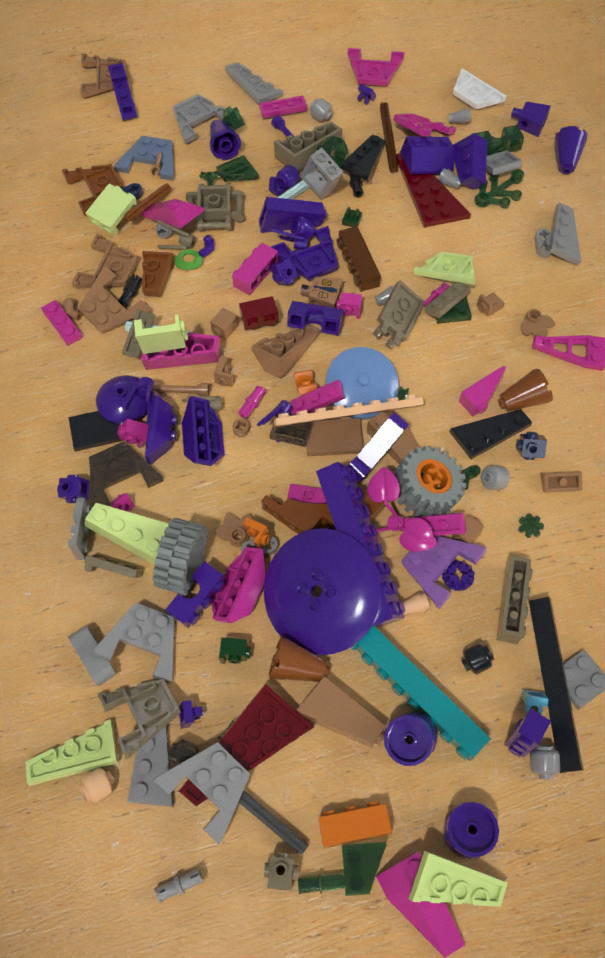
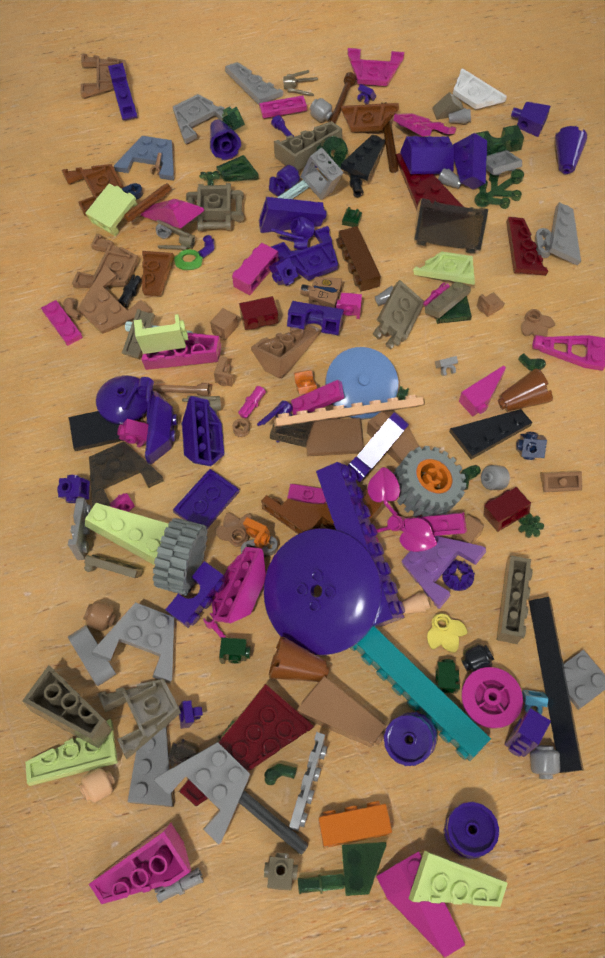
none -> dark tan wedge [22,665,112,749]
none -> medium nougat head [83,601,116,631]
none -> dark pink wedge [89,823,191,904]
none -> dark purple tile [173,469,240,530]
none -> dark pink hand [203,613,226,638]
none -> clear green arm [264,763,297,785]
none -> dark tan plant [283,70,318,96]
none -> light grey wing [289,732,327,832]
none -> reddish brown piece [329,72,357,123]
none -> dark orange wing [341,103,399,132]
none -> clear smoke windscreen [414,198,488,254]
none -> light yellow plate [427,613,468,653]
none -> dark tan slope [432,92,464,120]
none -> light grey tile [435,356,458,376]
none -> dark green brick [435,659,460,694]
none -> dark pink piece [462,667,523,728]
none -> dark red brick [483,487,531,532]
none -> dark red wing [506,217,549,276]
none -> clear green arm [518,353,546,371]

